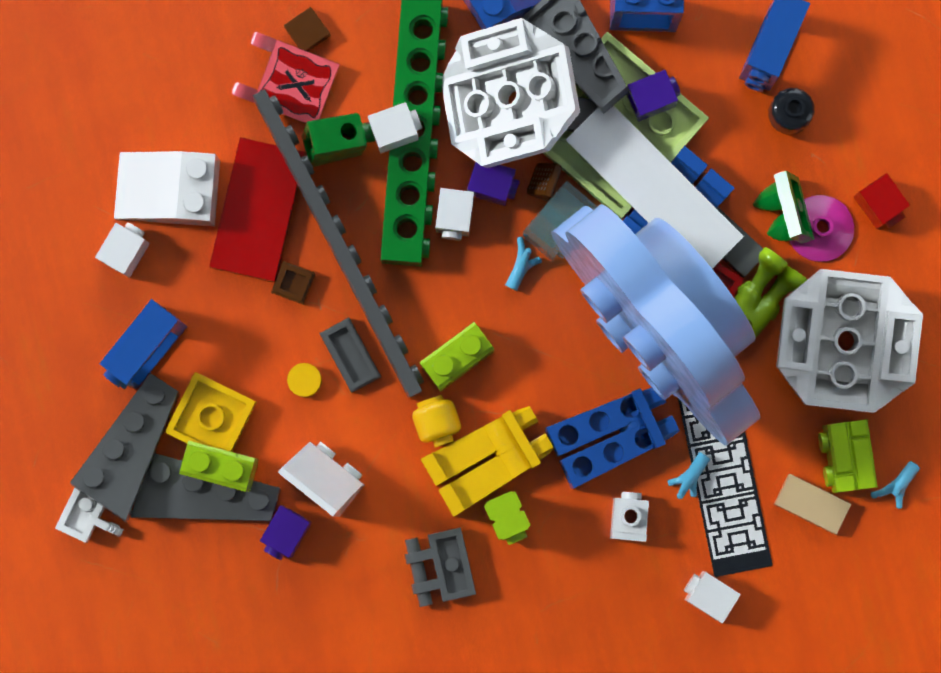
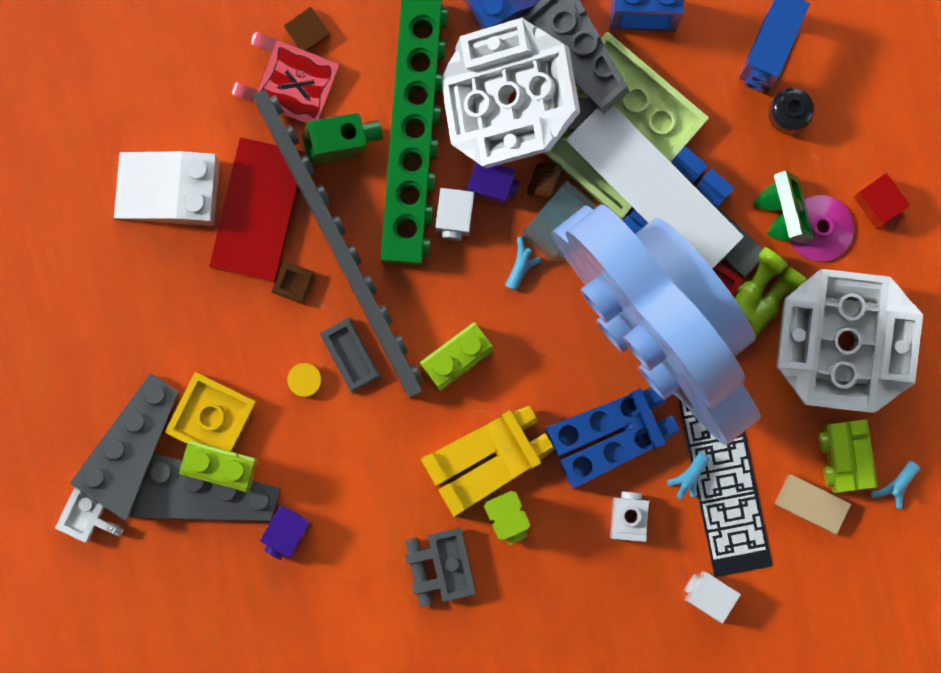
white brick [95,222,150,278] -> none
blue window [99,299,188,389] -> none
white slope [278,441,365,517] -> none
white brick [368,102,422,154] -> none
yellow head [412,395,461,448] -> none
dark purple brick [626,70,681,122] -> none

